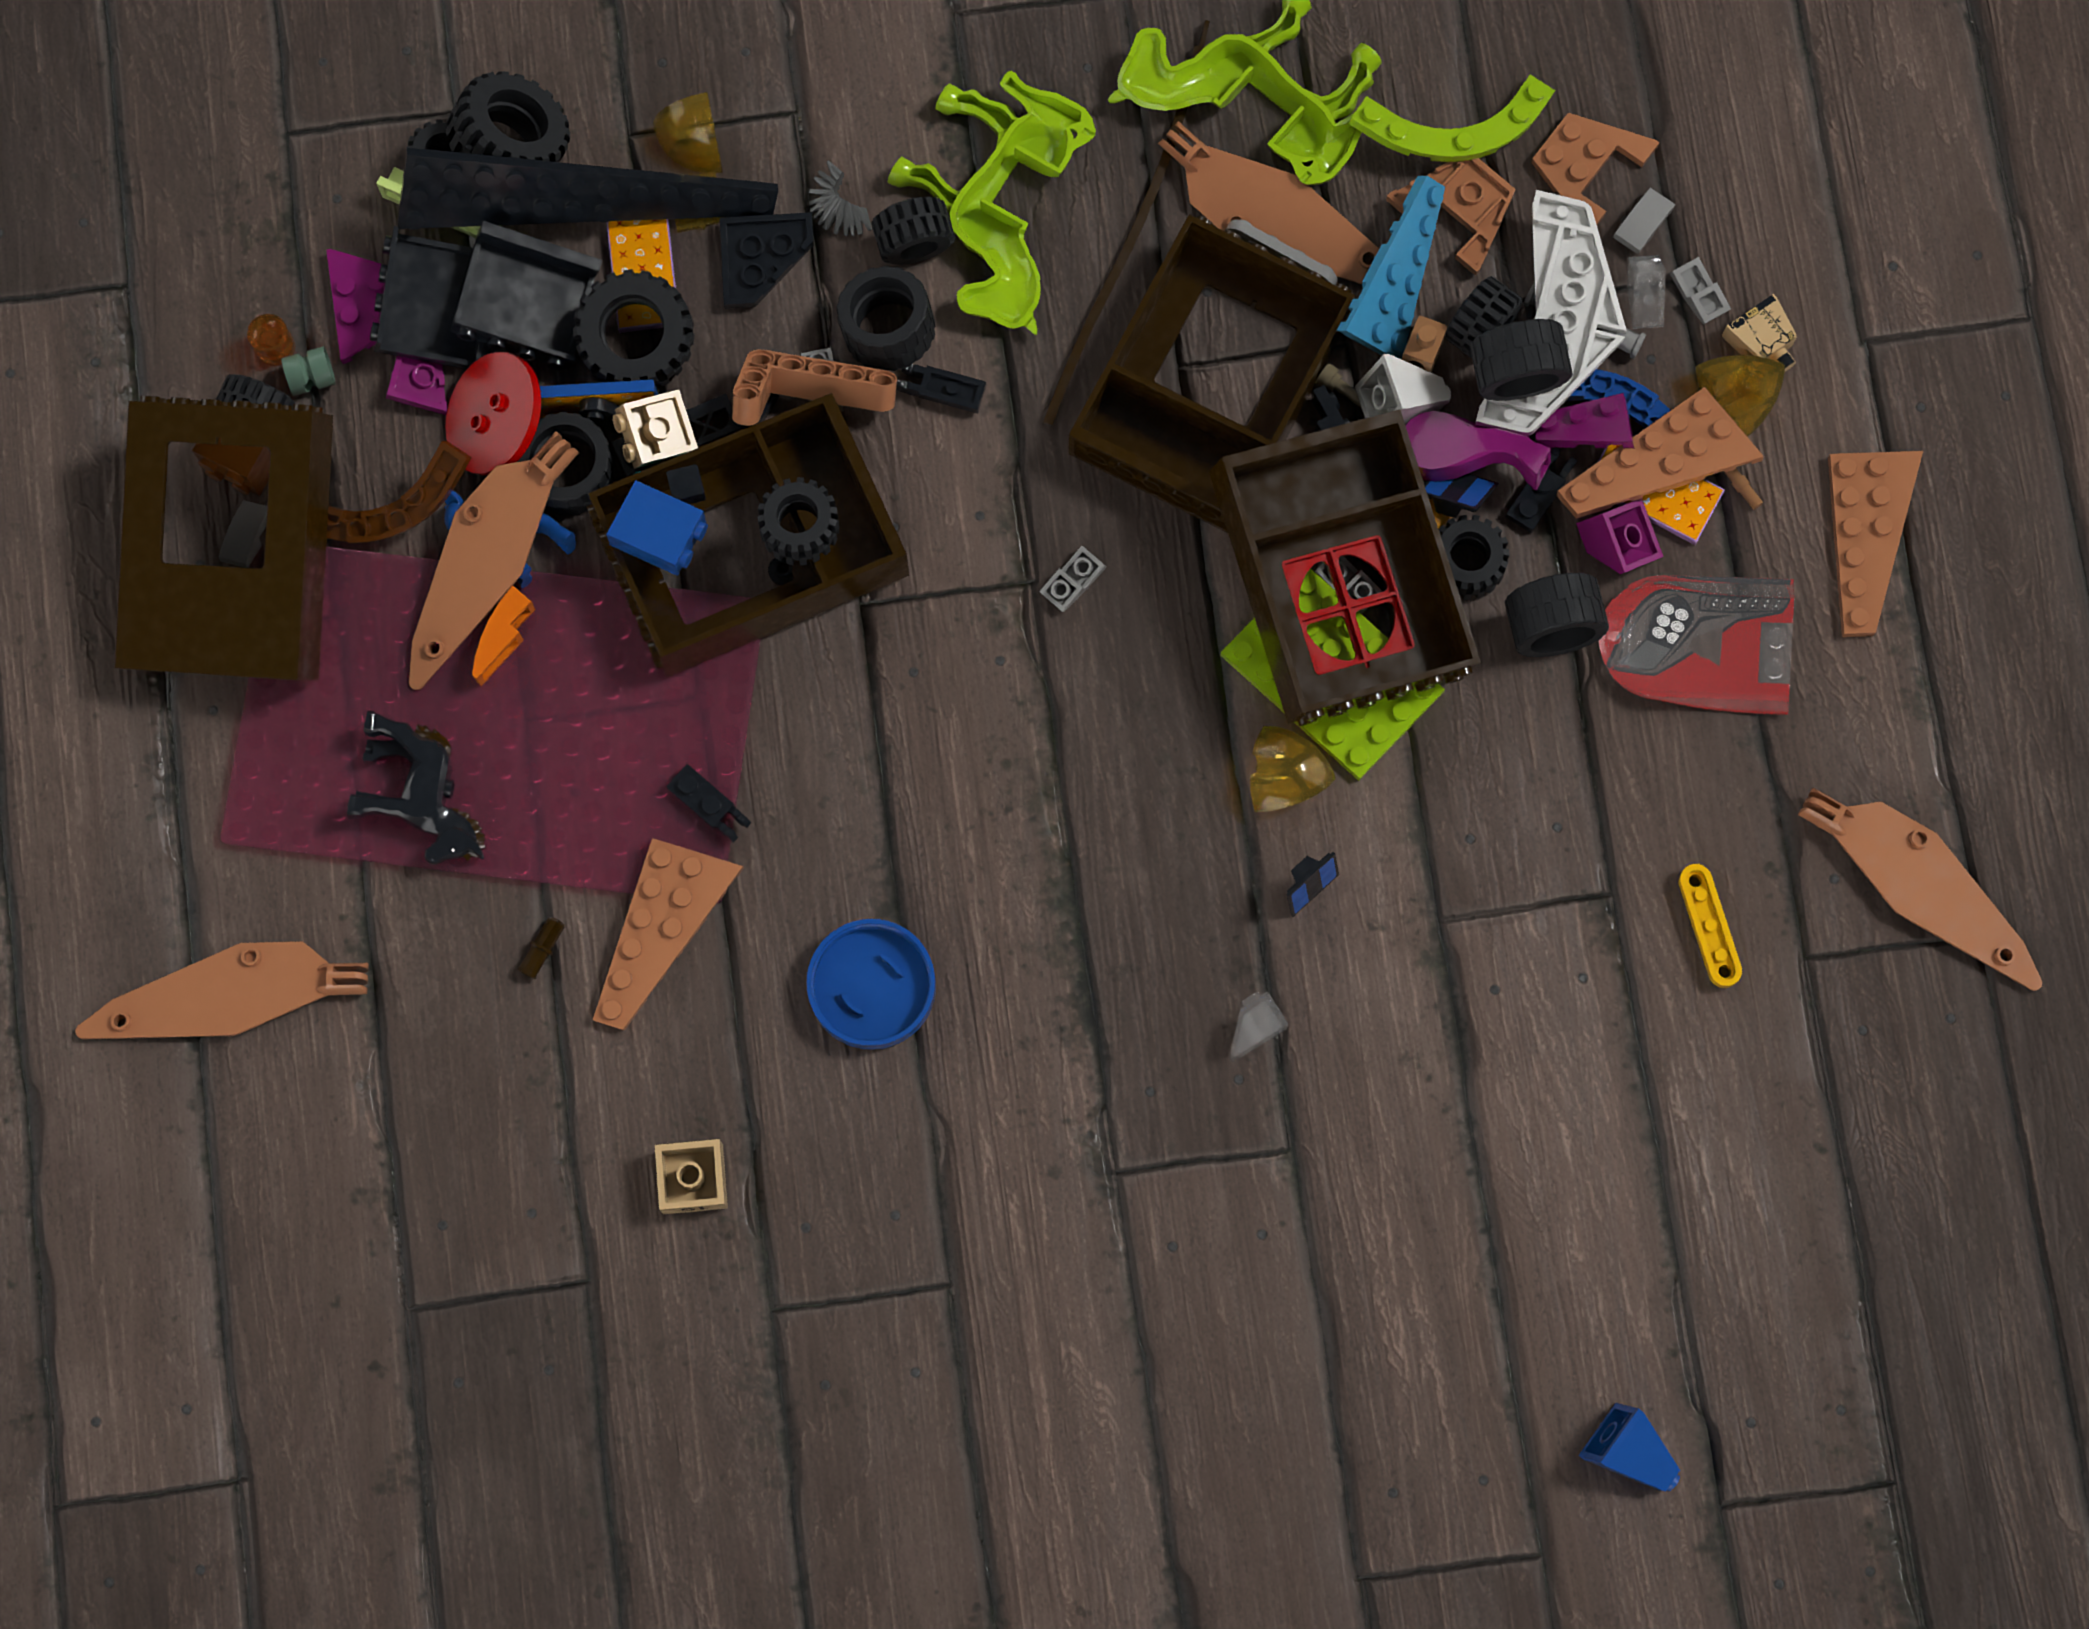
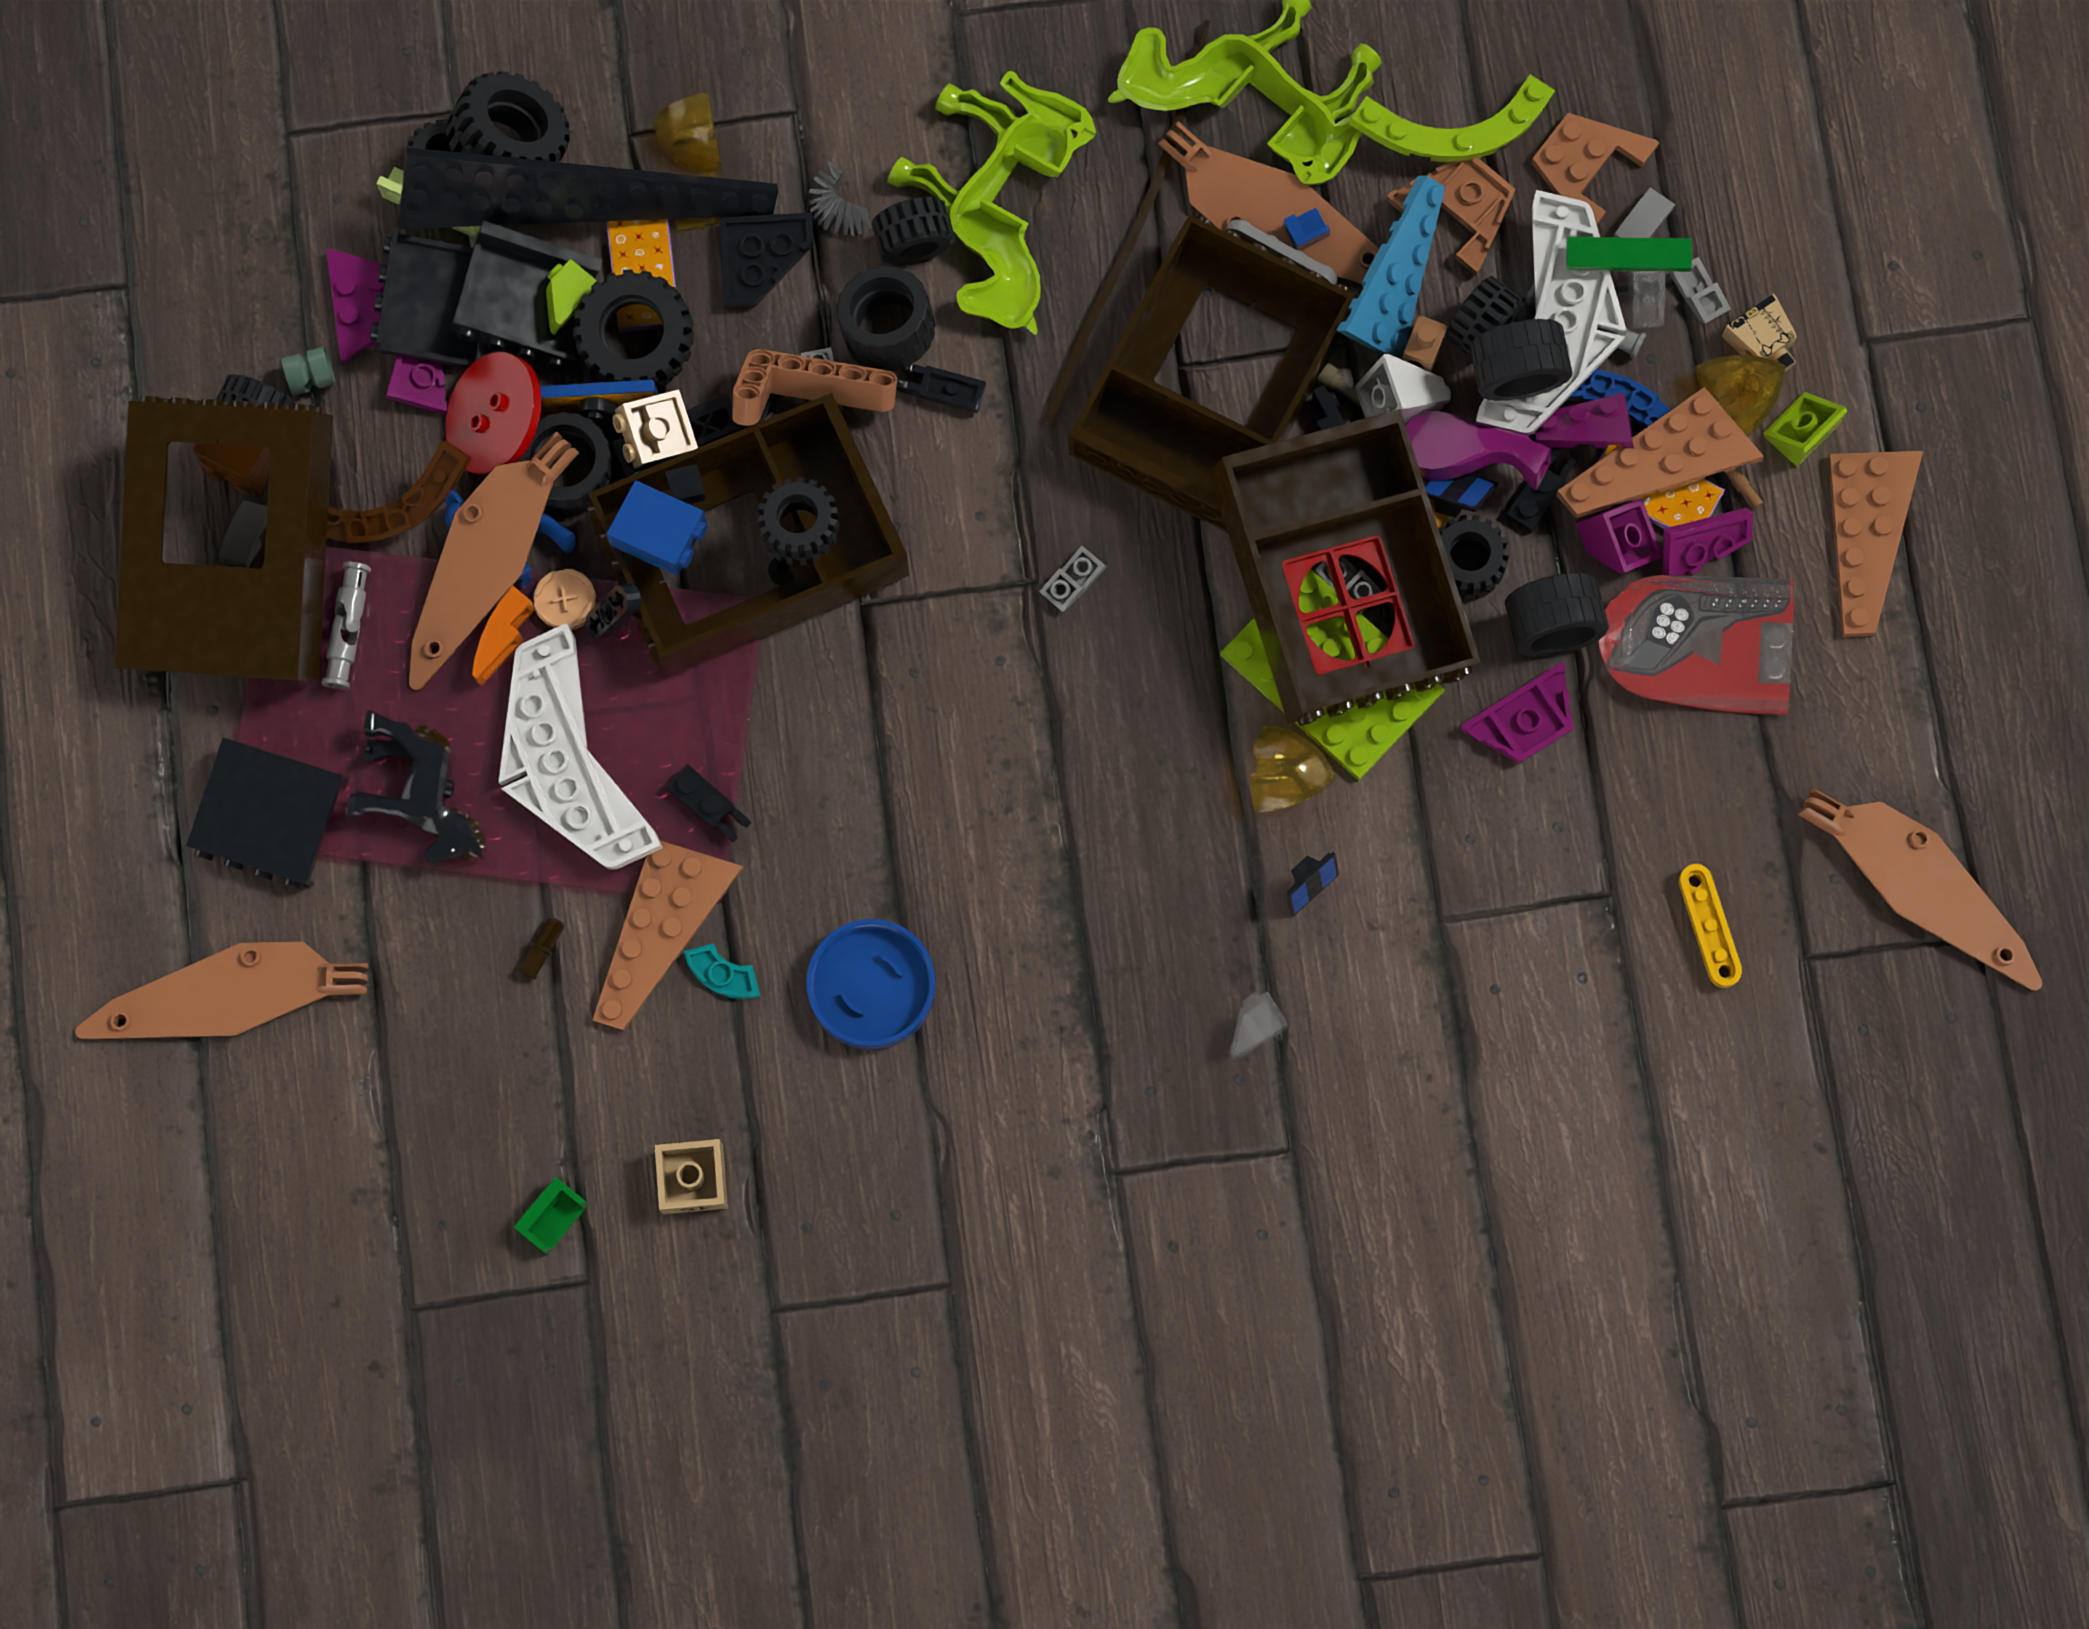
clear orange wheel [247,314,296,366] -> none
blue slope [1578,1403,1680,1492] -> none
none -> black panel [186,737,349,889]
none -> light grey piece [321,561,371,690]
none -> white wing [499,623,663,870]
none -> green panel [514,1177,589,1255]
none -> light nougat tile [534,569,597,630]
none -> lime slope [546,258,596,335]
none -> black beam [586,583,641,639]
none -> teal tile [683,943,761,1000]
none -> blue panel [1283,208,1330,251]
none -> magenta wing [1460,662,1573,764]
none -> green tile [1566,237,1692,272]
none -> magenta wing [1663,508,1753,582]
none -> lime slope [1762,392,1848,467]

